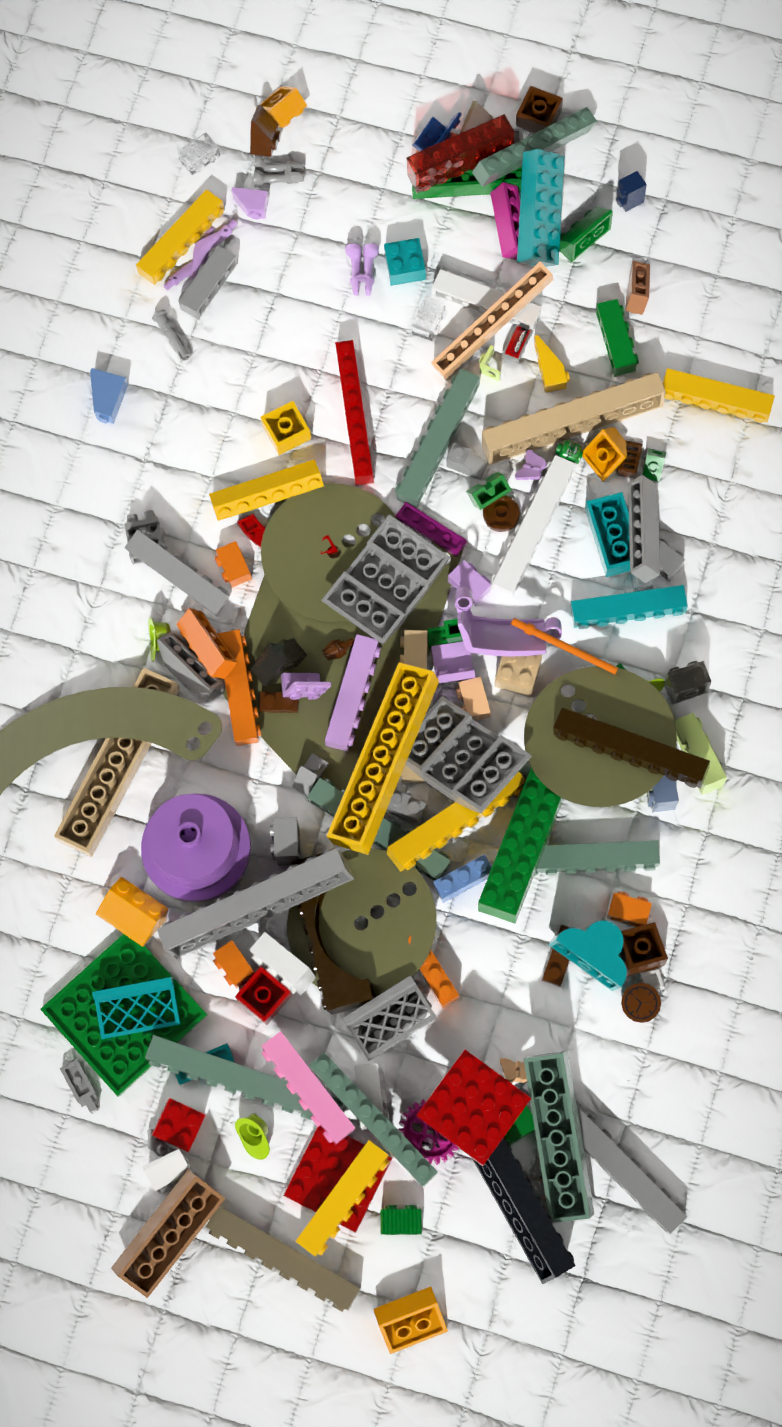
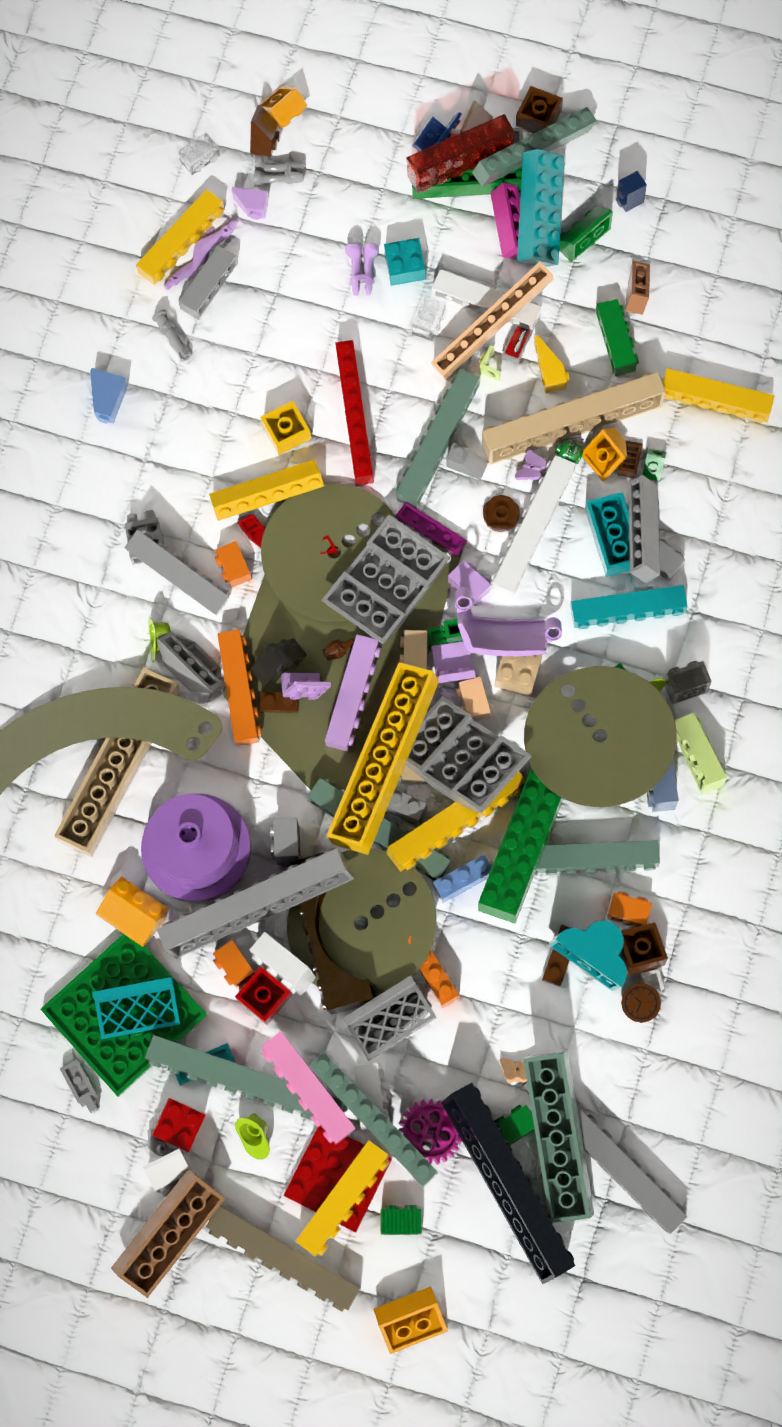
orange brick [176,608,238,679] -> none
light grey slope [292,753,329,796] -> none
red plate [416,1049,531,1166] -> none
green brick [466,472,512,510] -> none
orange bar [511,618,618,674] -> none
dark brown brick [553,708,710,788] -> none

